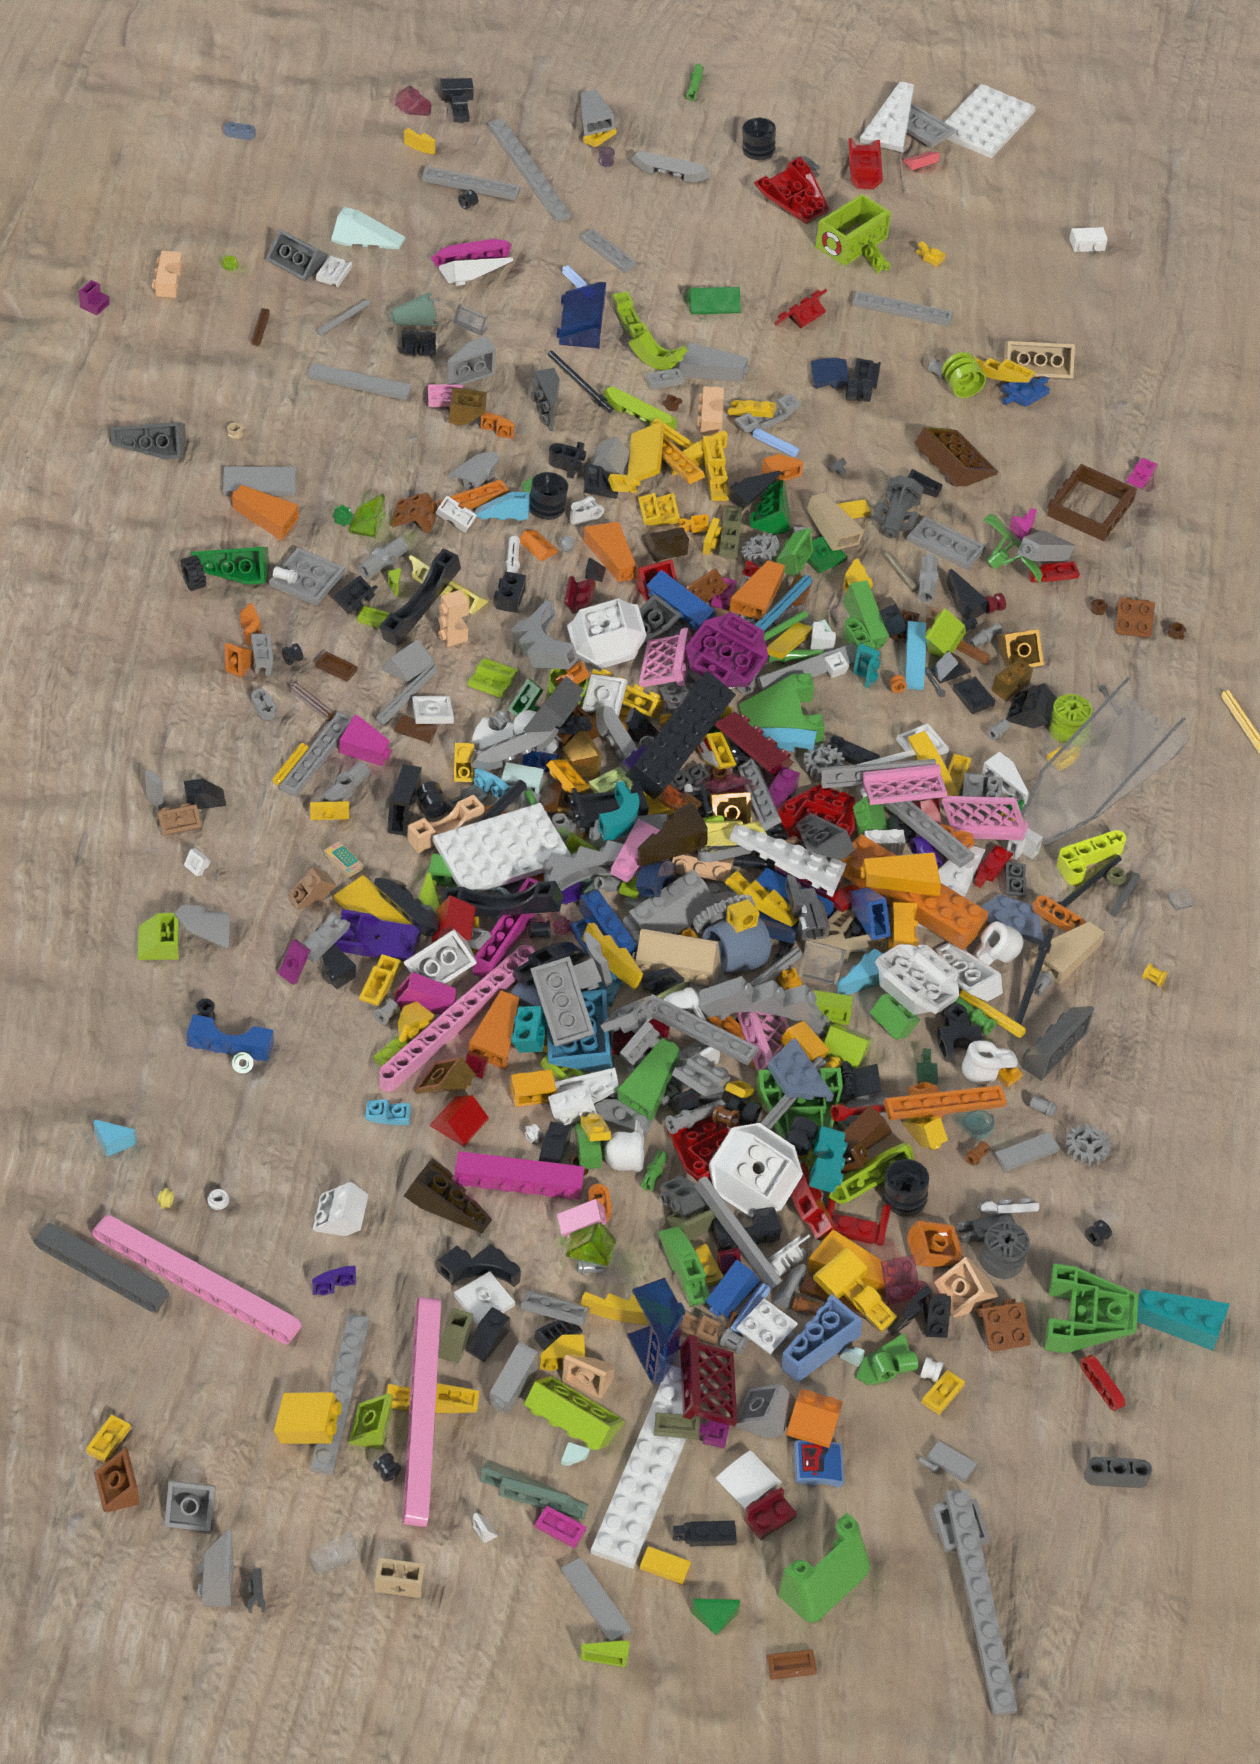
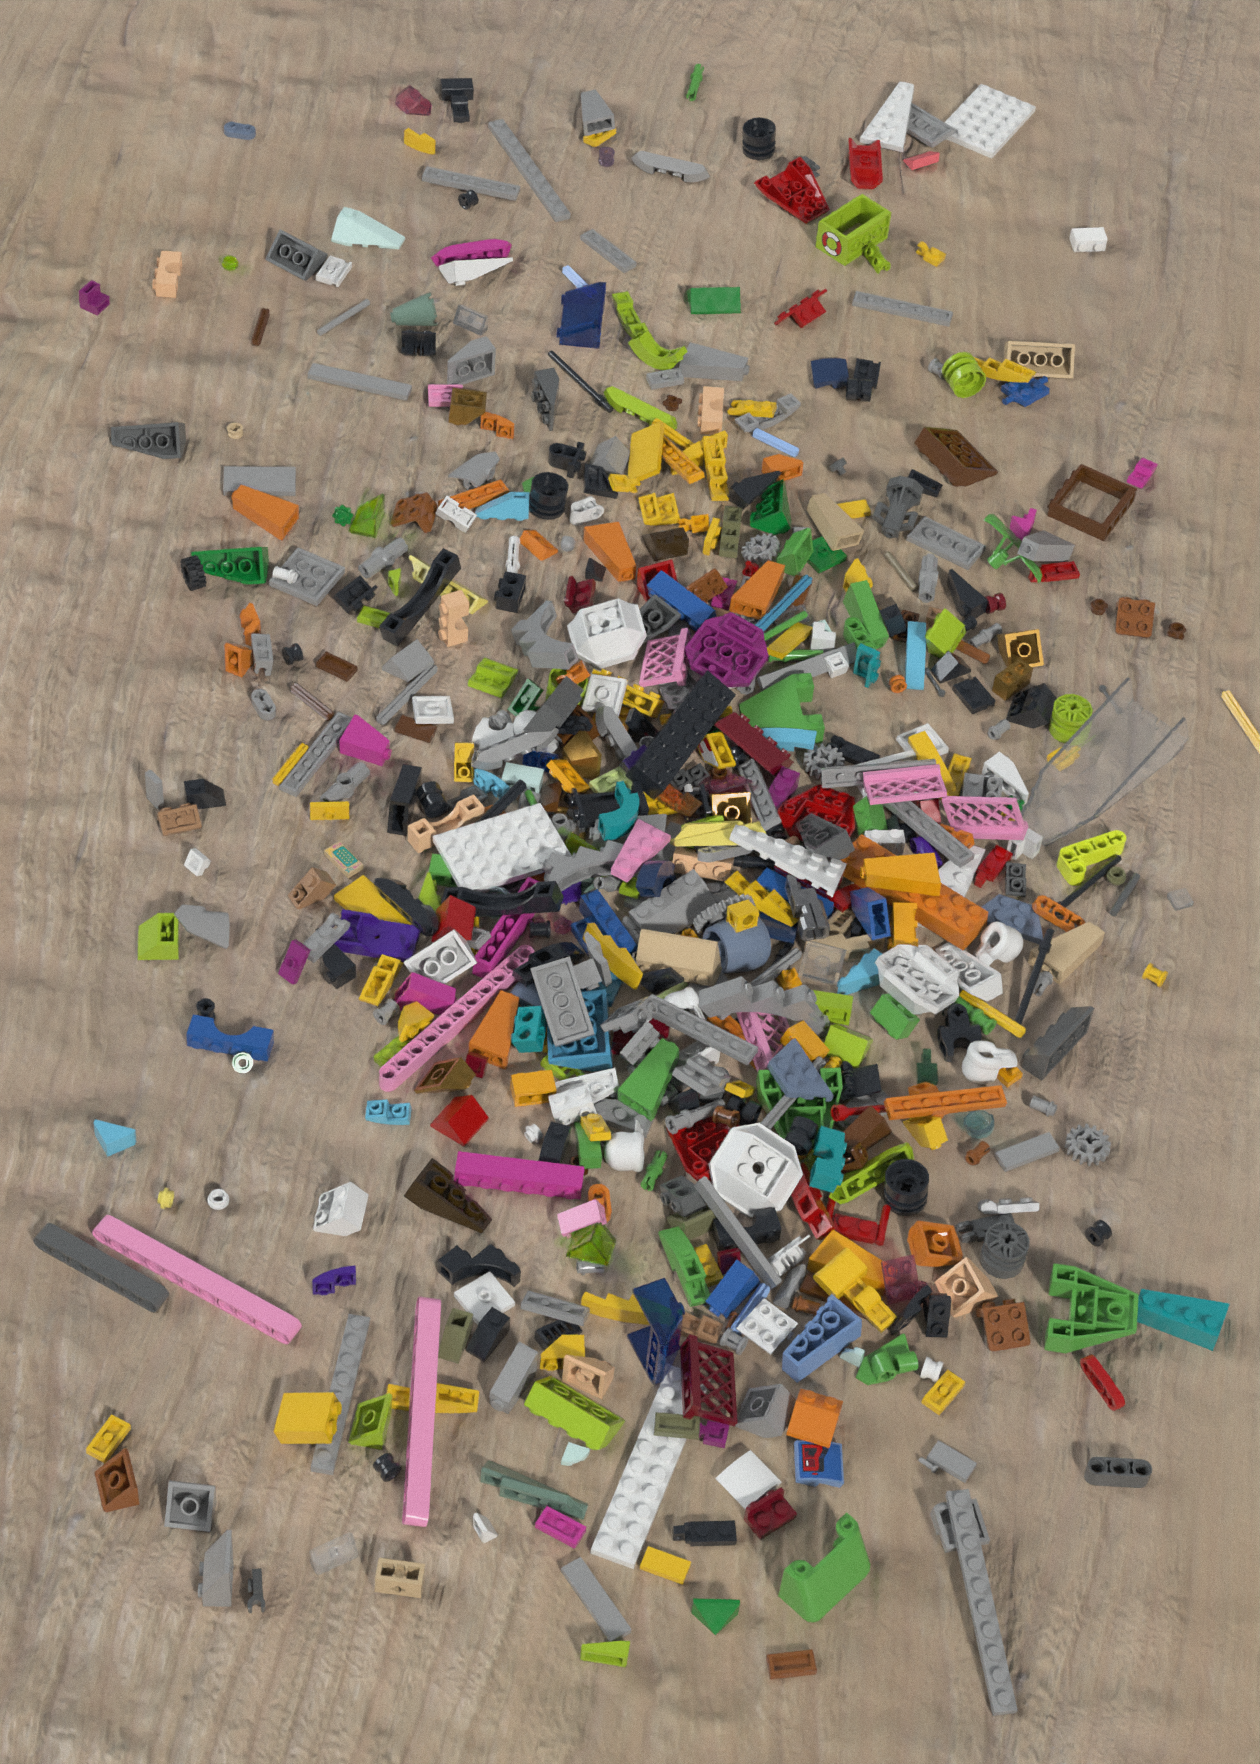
dark brown wedge [637,802,708,866] -> none

